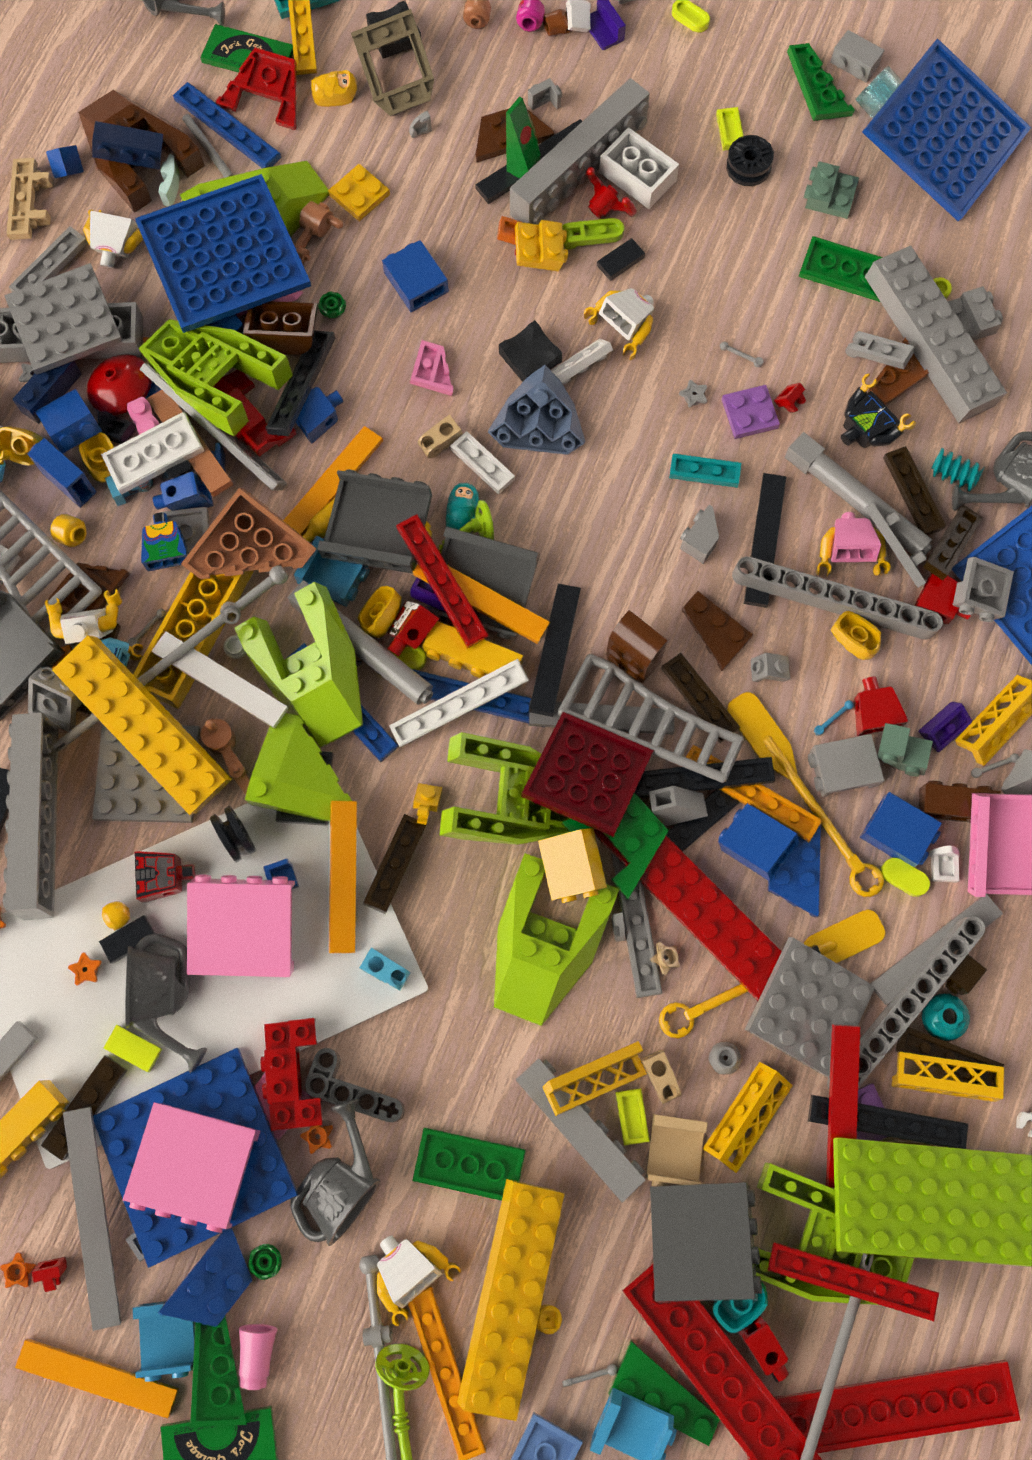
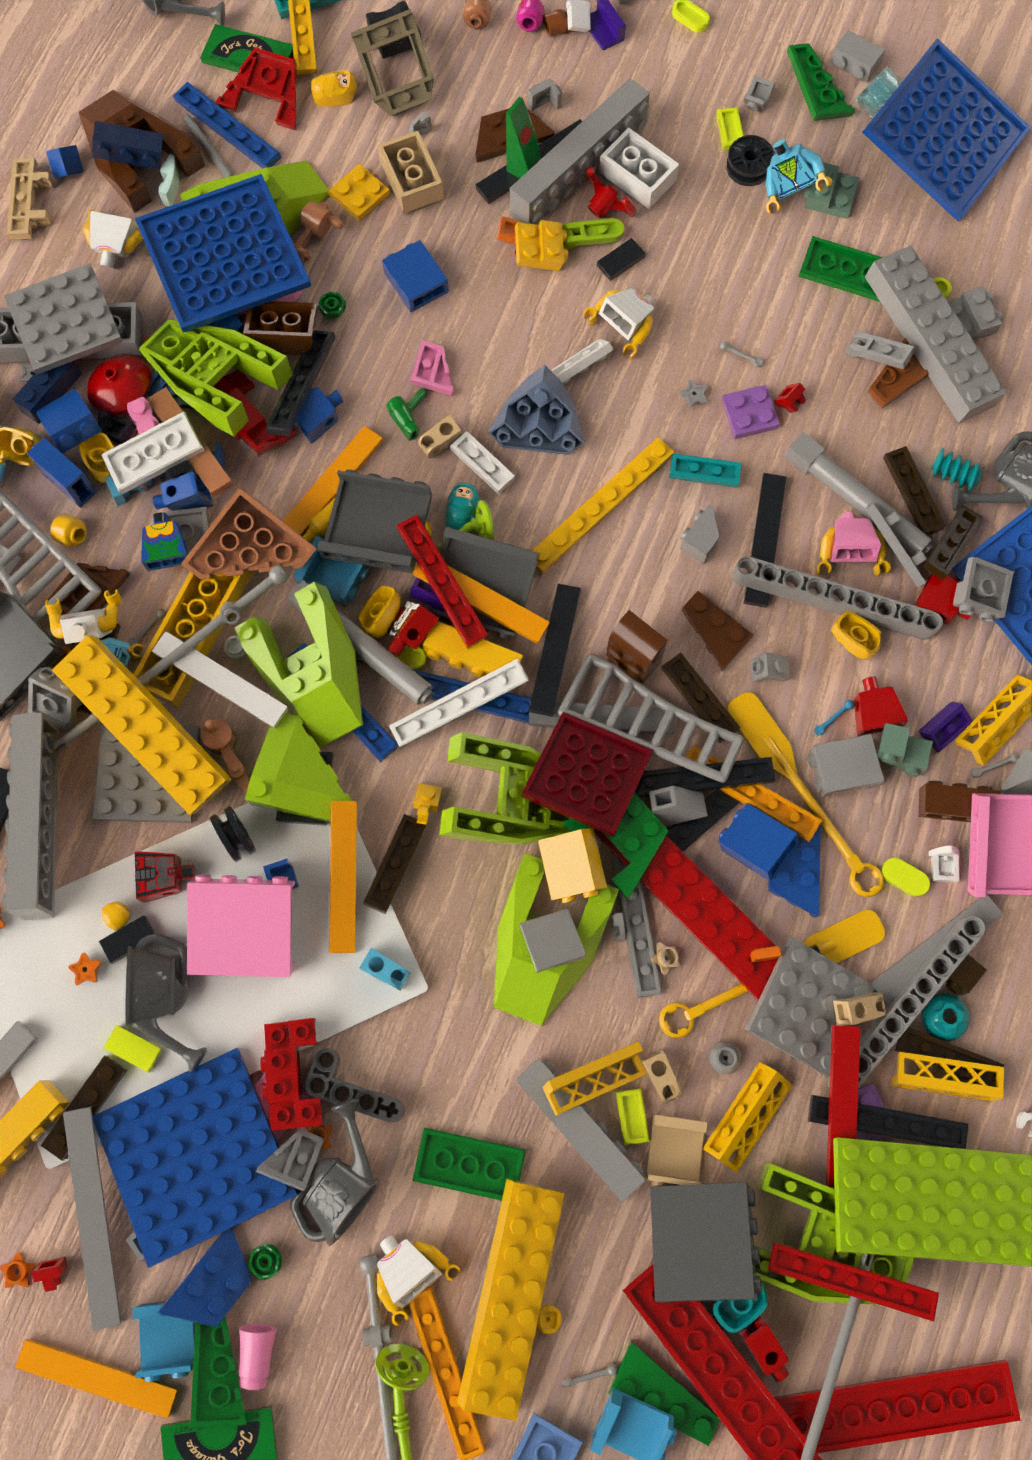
light grey plate [9,226,88,292] -> none
bright pink panel [123,1102,260,1233] -> none
light grey tile [140,363,287,491] -> none
black brick [499,320,562,382] -> none
black torso [841,373,916,448] -> none
blue brick [859,792,942,867] -> none
none -> light grey wing [256,1129,324,1191]
none -> tan brick [378,131,444,214]
none -> green piece [386,388,427,441]
none -> light grey tile [520,909,586,973]
none -> yellow plate [532,437,674,575]
none -> light grey bracket [744,76,775,111]
none -> orange tile [750,946,782,962]
none -> medium azure torso [766,139,832,213]
none -> tan leg [833,993,886,1025]

